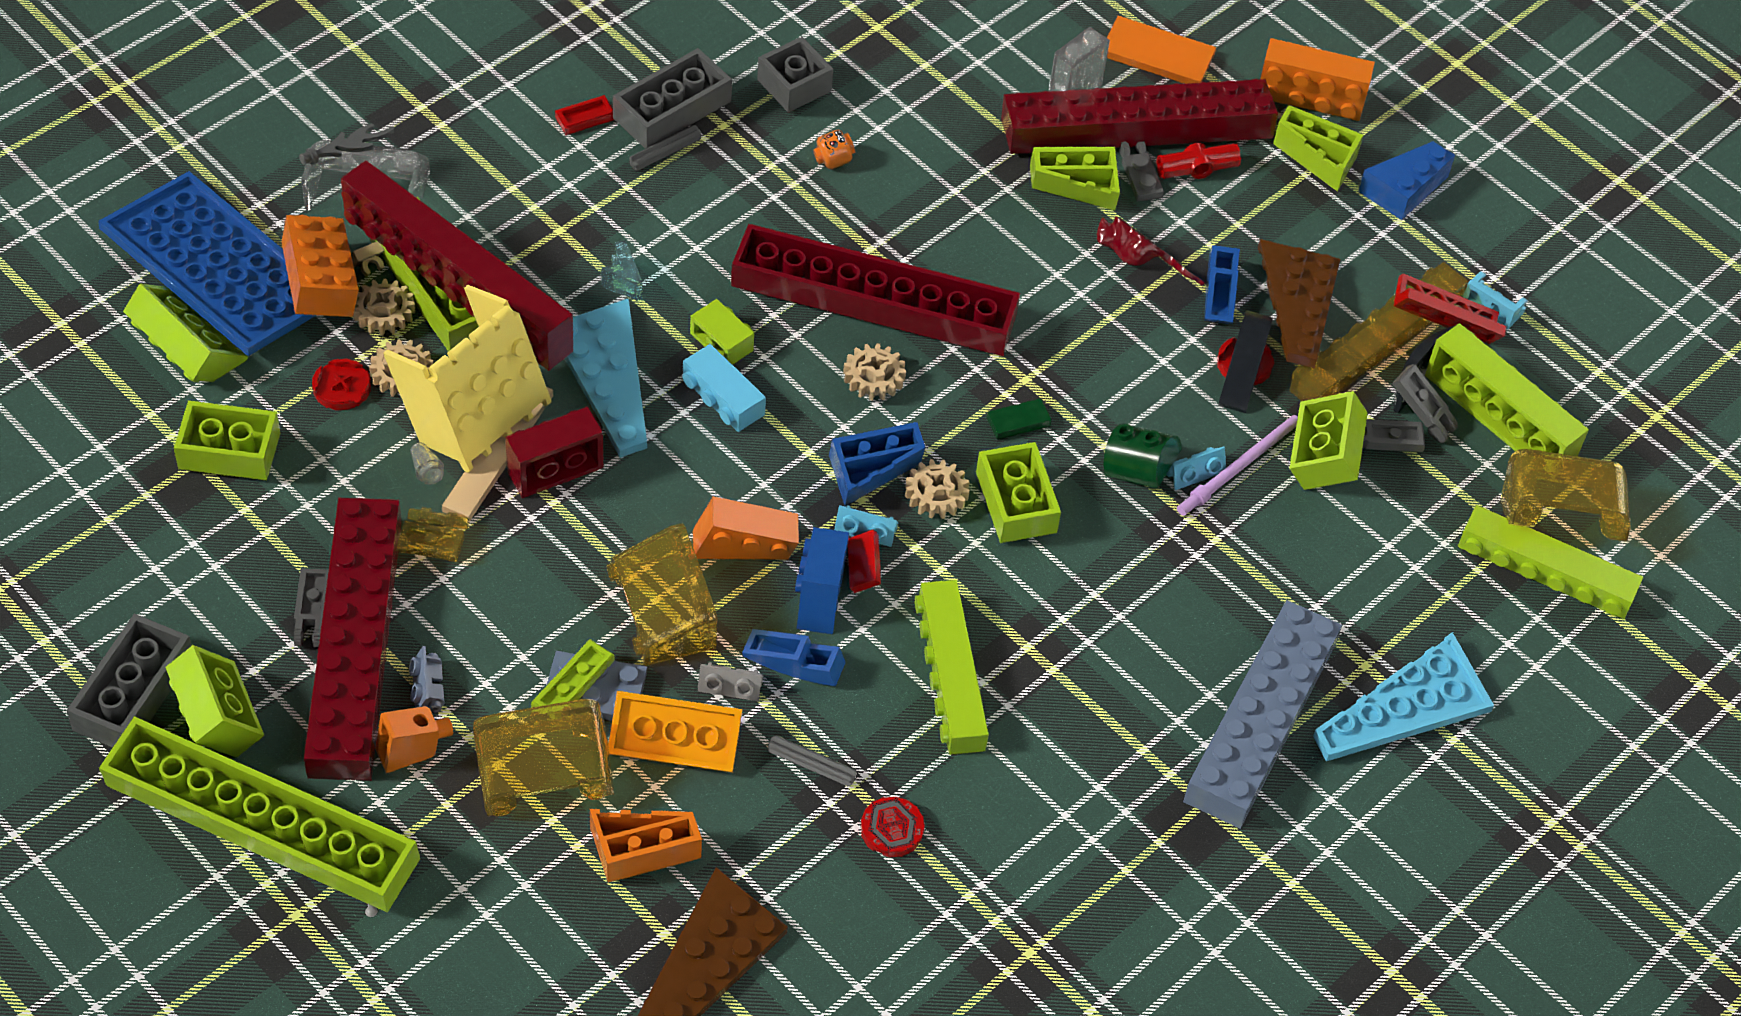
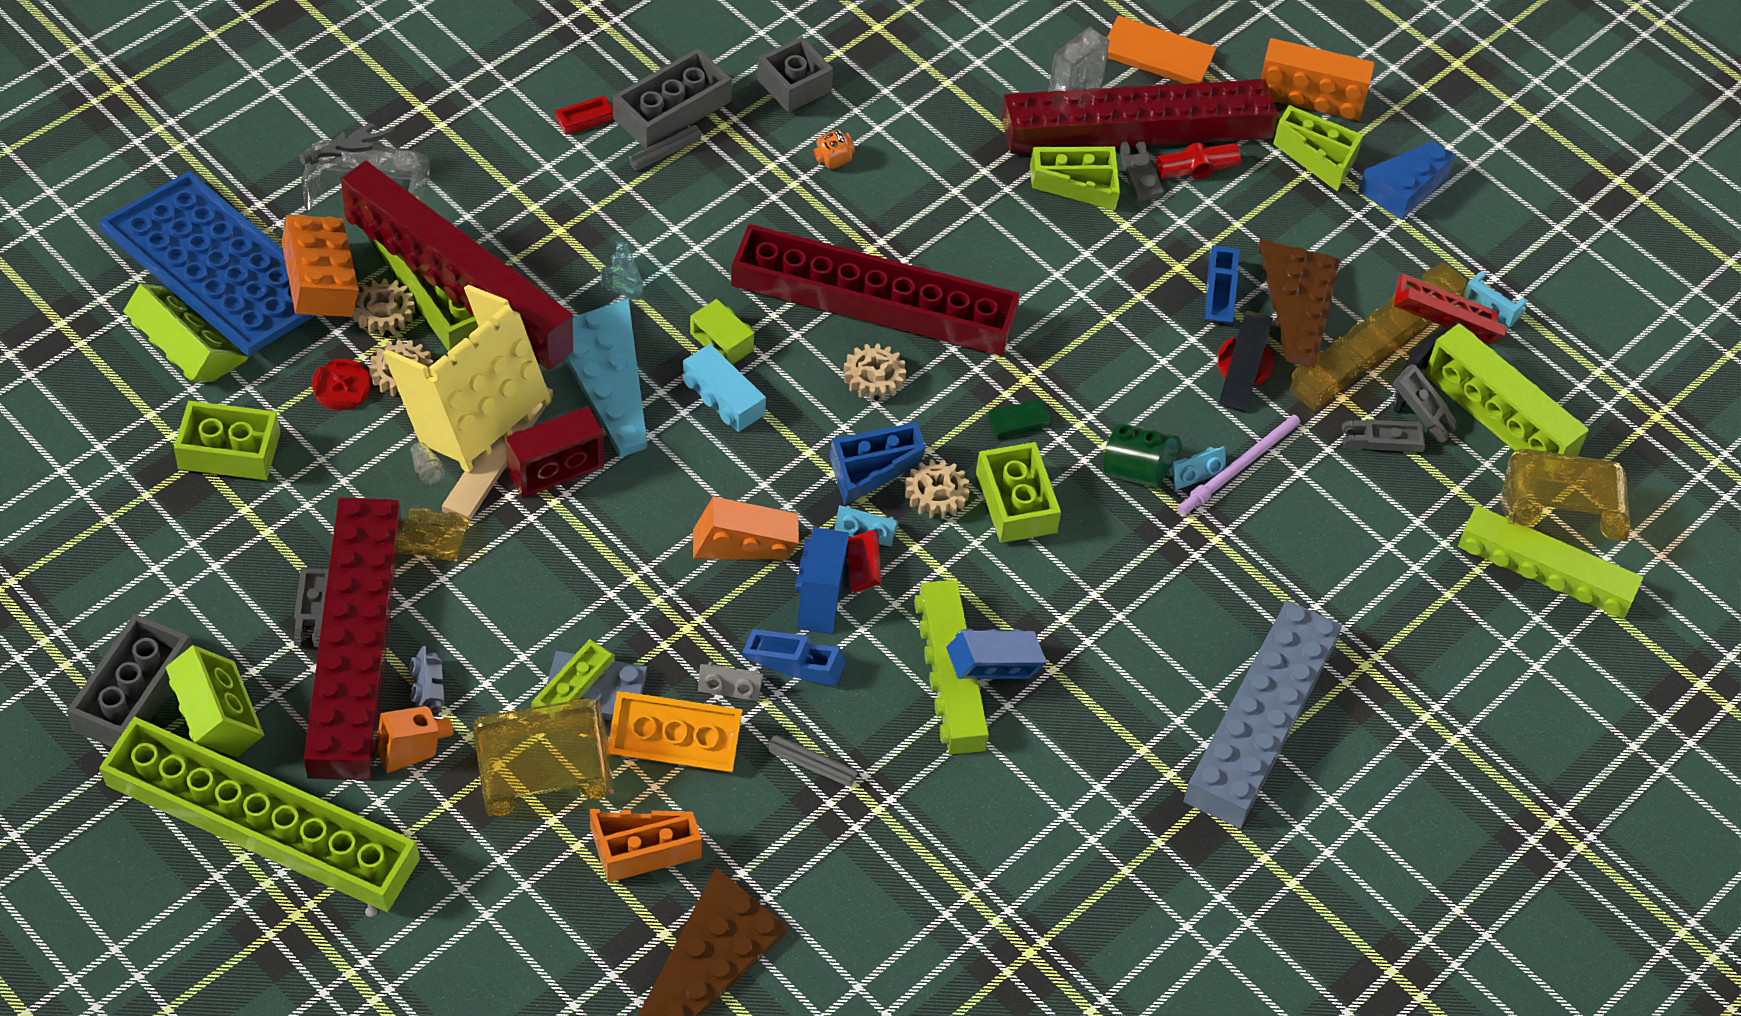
tan tile [351,241,384,276] -> none
clear yellow windscreen [607,523,717,666] -> none
red tile [860,796,925,857] -> none
dark red animal [1097,216,1205,286] -> none
lime brick [1289,391,1368,490] -> none
medium azure wing [1313,632,1494,762] -> none
none -> brick [946,629,1047,679]

